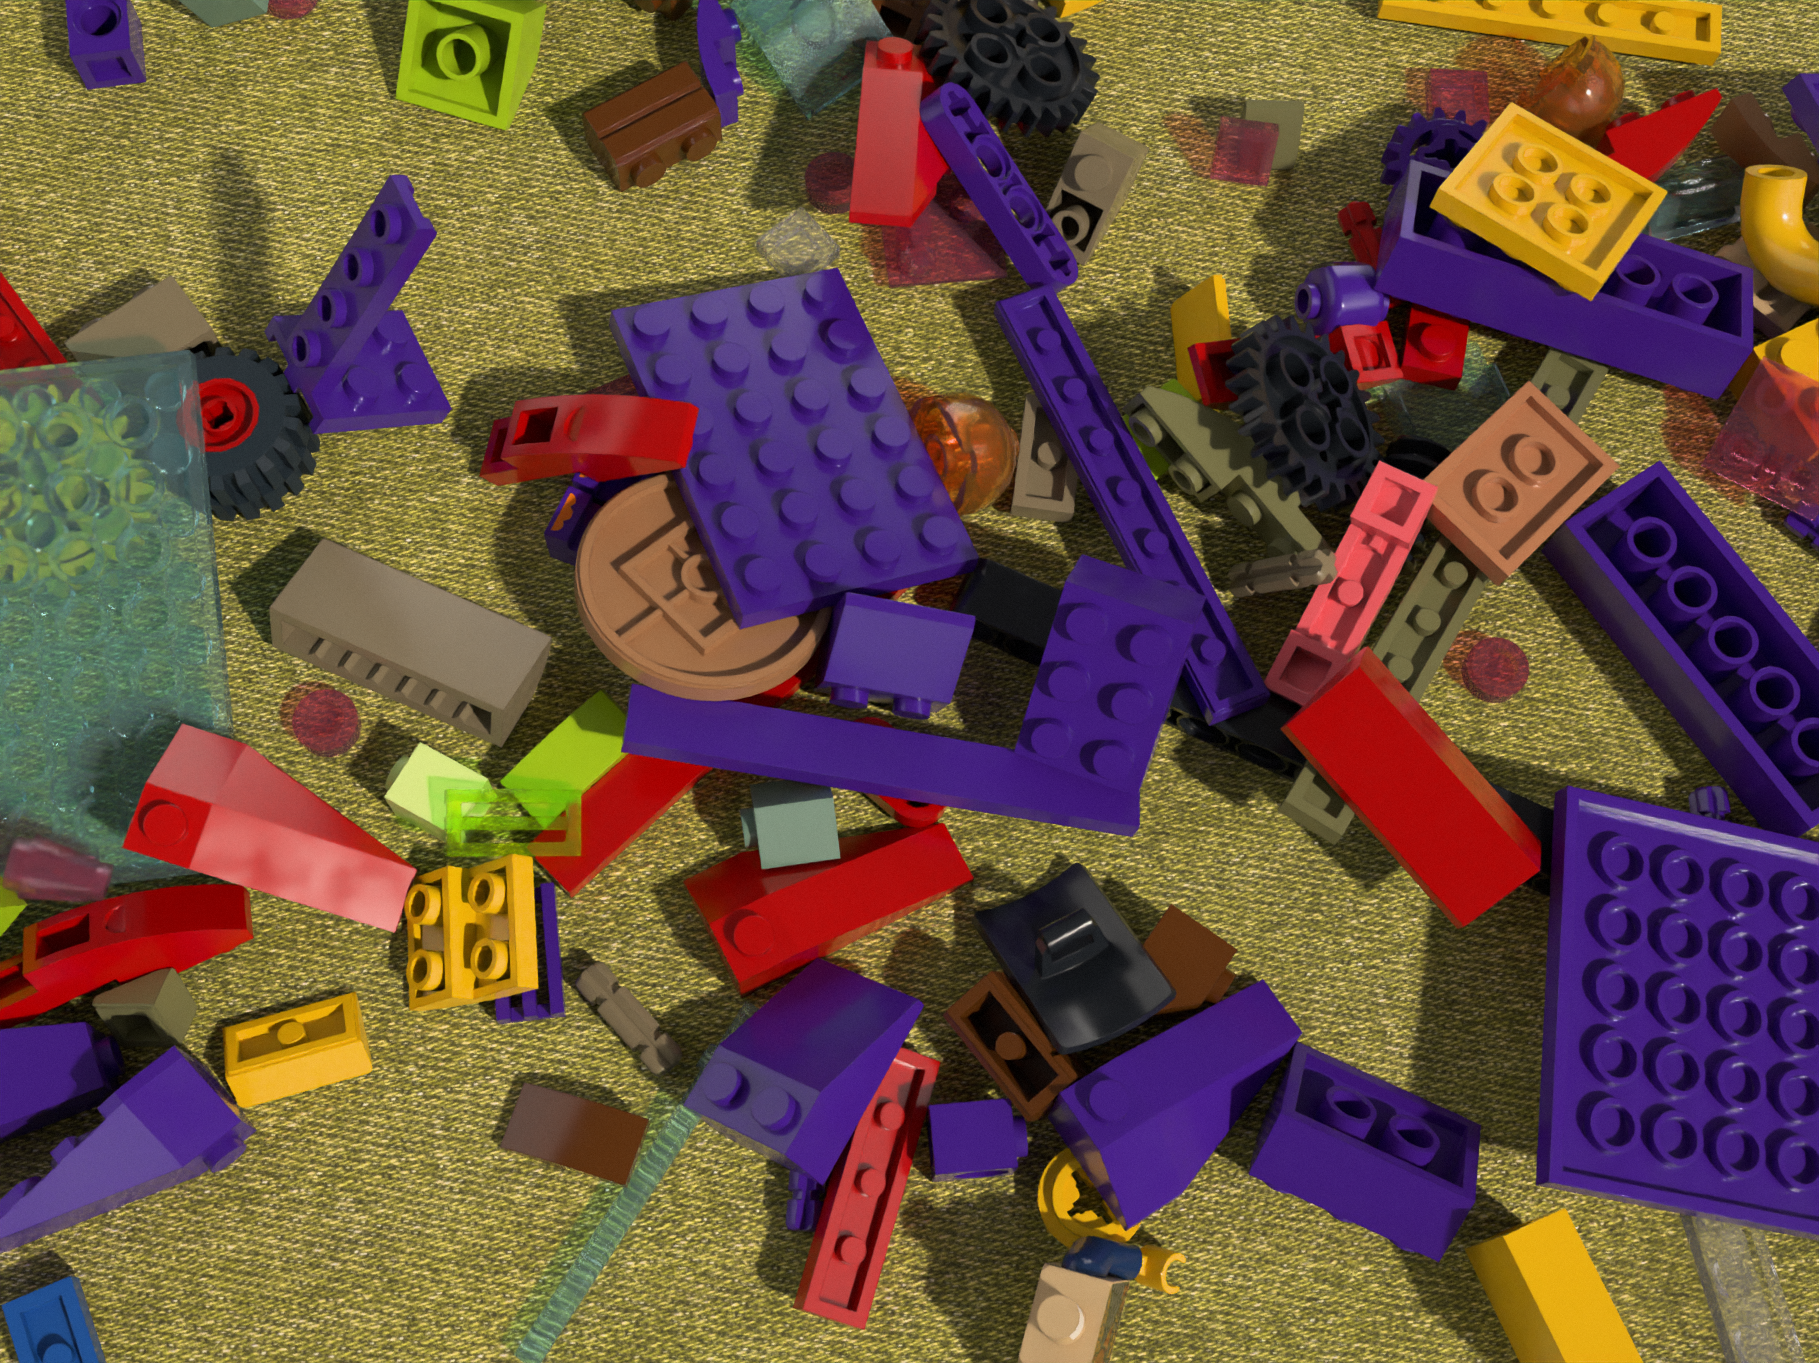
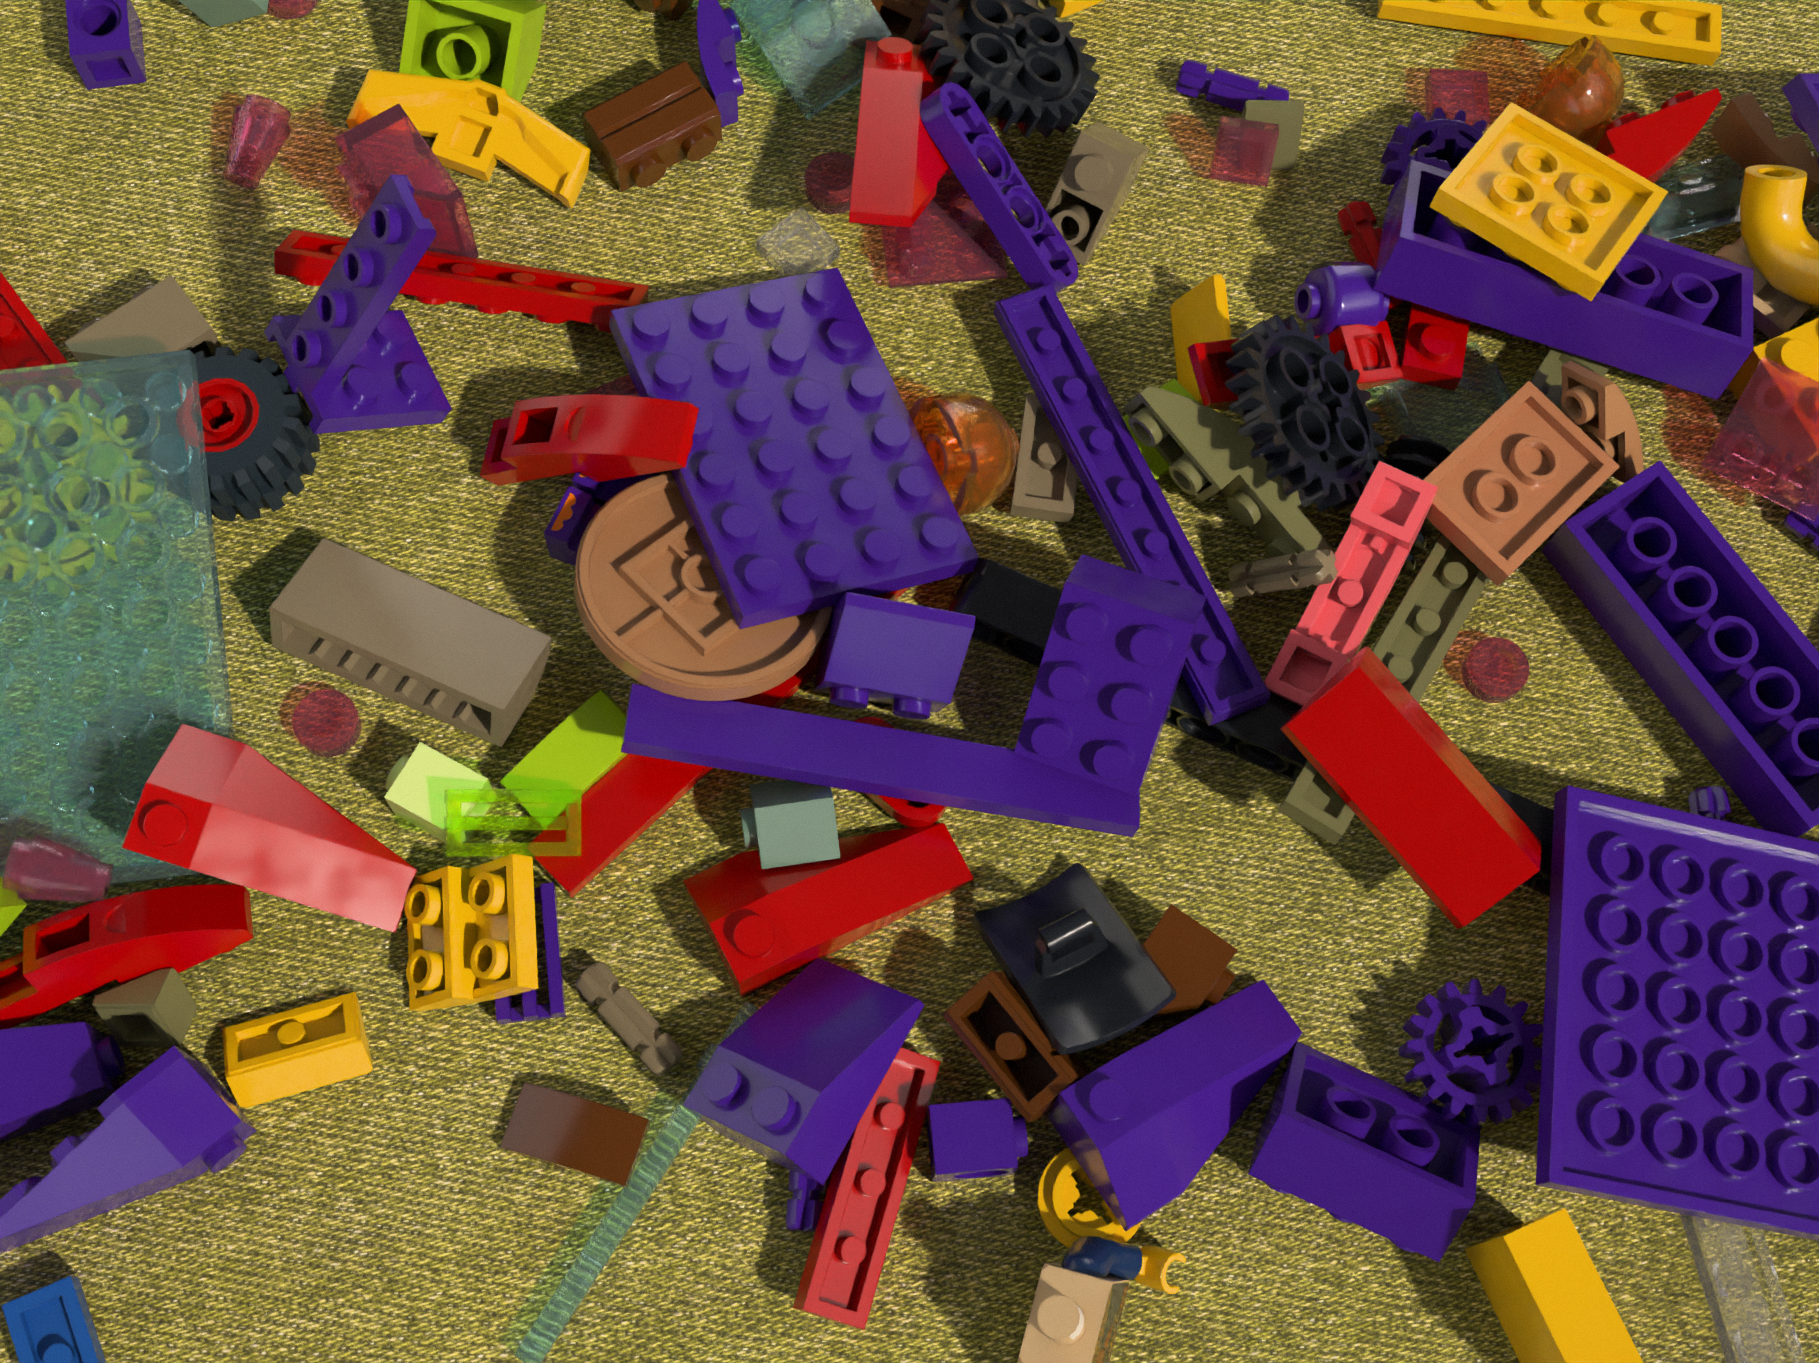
none -> clear pink cone [222,94,292,189]
none -> red plate [274,230,649,333]
none -> clear pink slope [334,103,479,258]
none -> yellow plate [346,69,591,209]
none -> dark purple axle [1176,59,1290,112]
none -> dark purple gear [1398,979,1543,1128]
none -> medium nougat slope [1561,361,1644,483]

